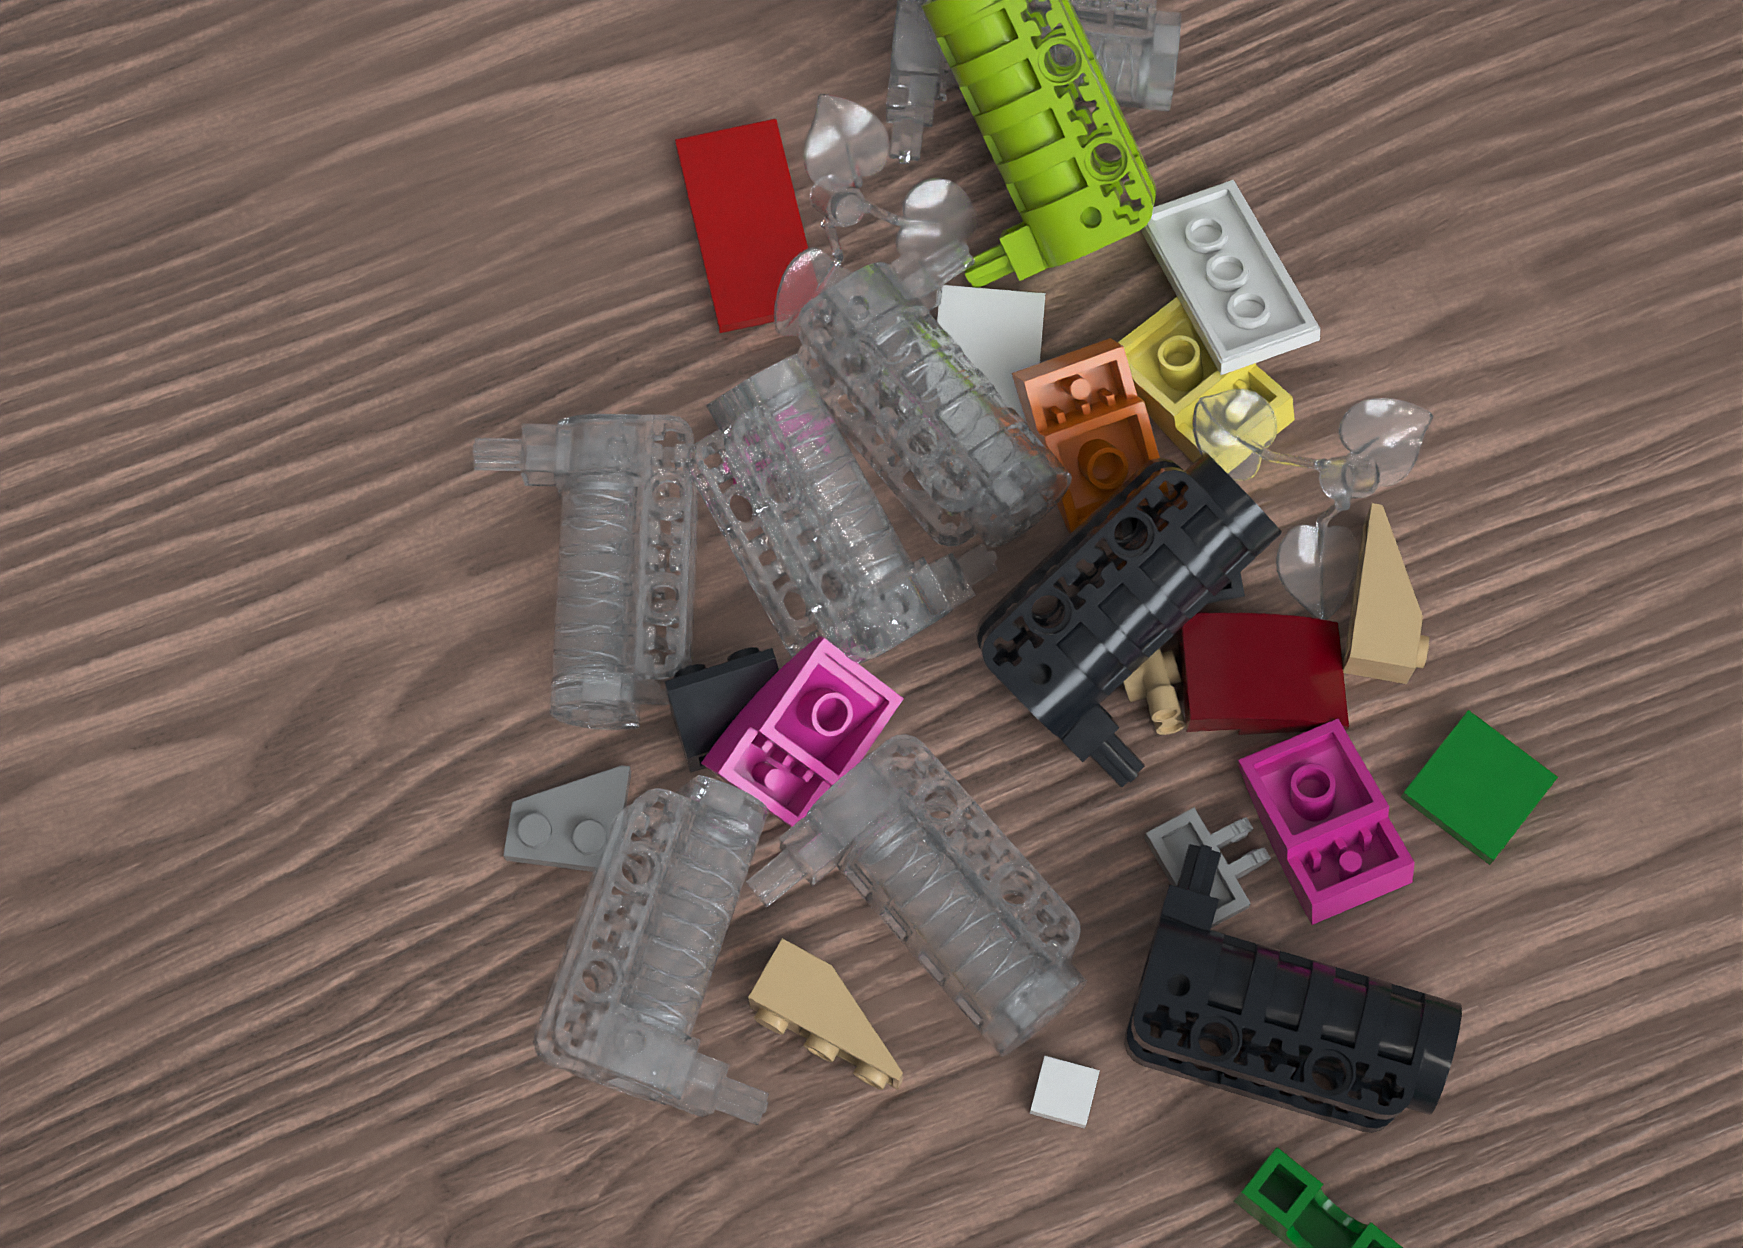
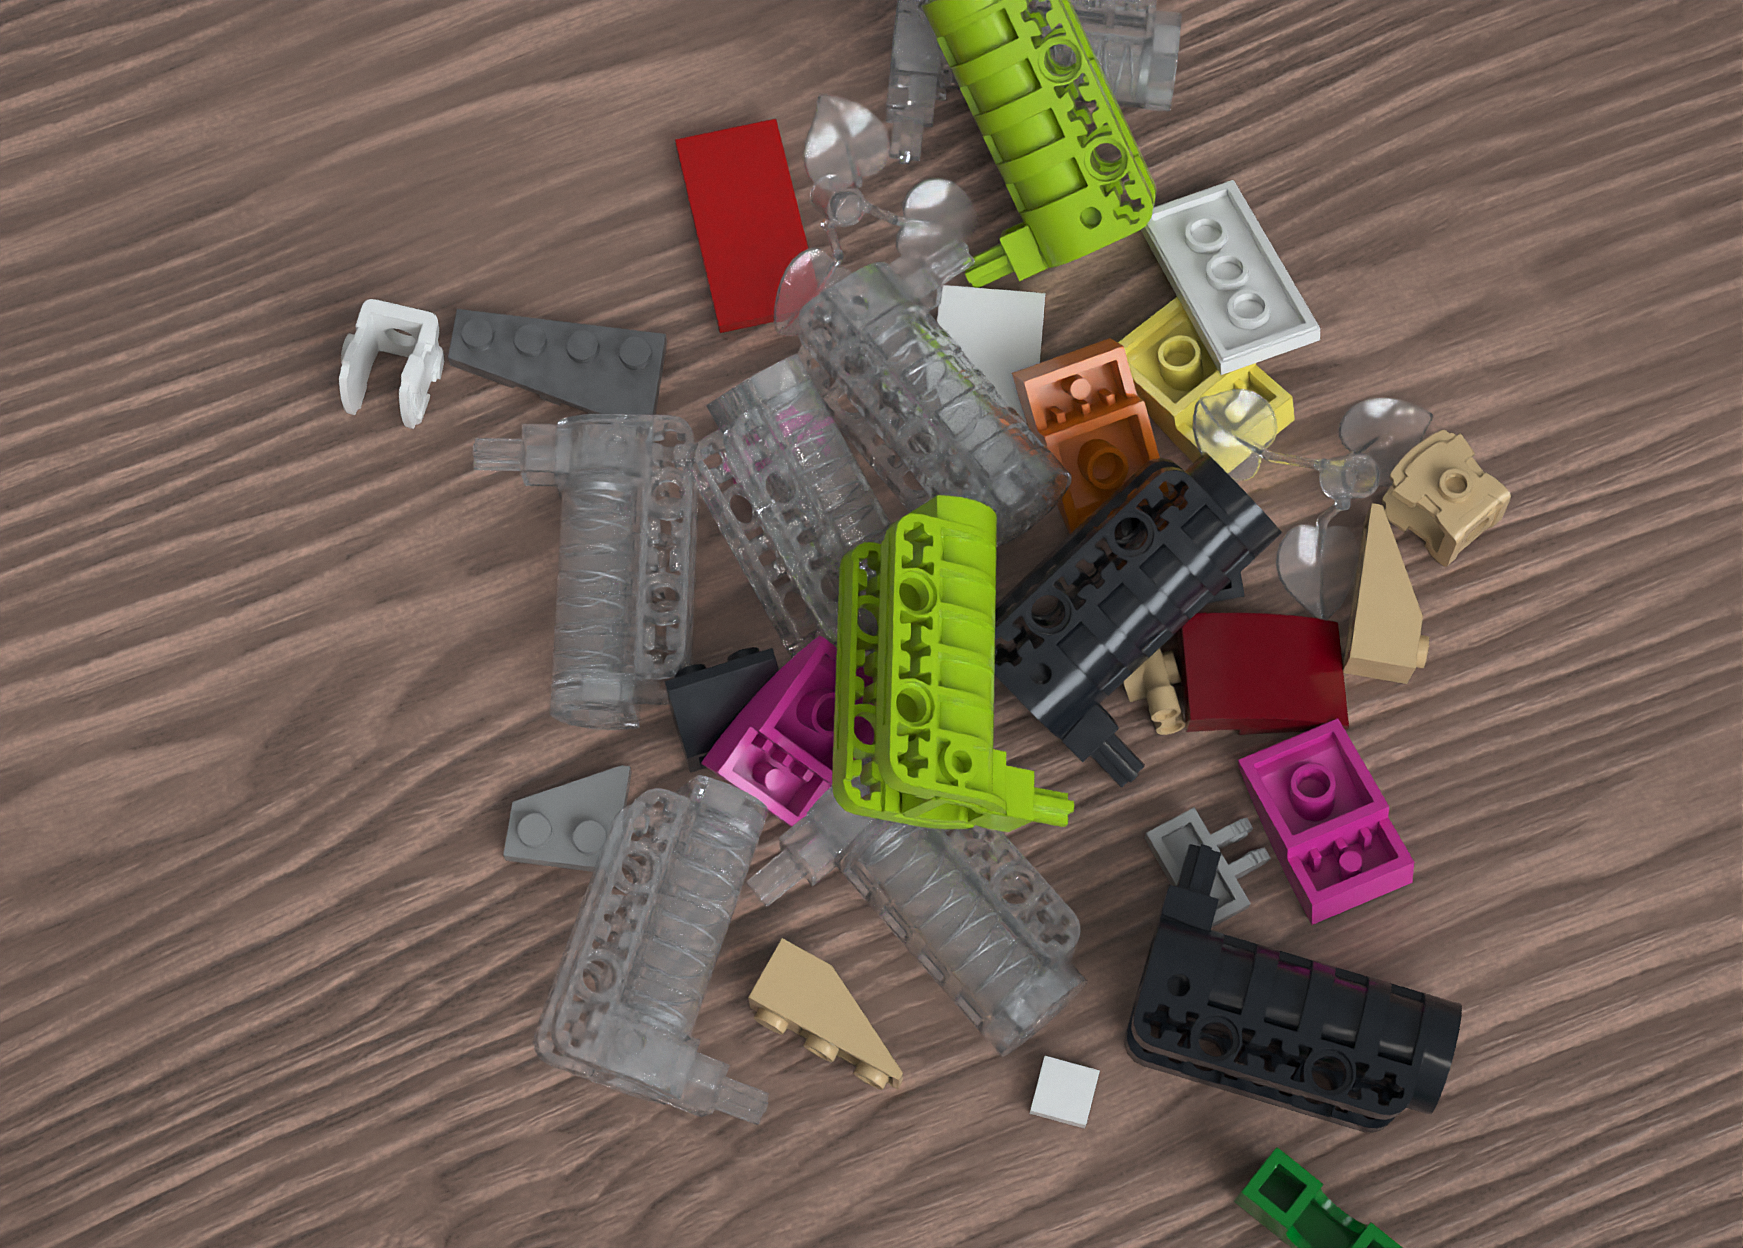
green tile [1401,710,1558,865] -> none
none -> white piece [339,299,444,429]
none -> flat silver wing [448,309,667,440]
none -> lime piece [832,495,1074,832]
none -> tan piece [1382,430,1511,567]

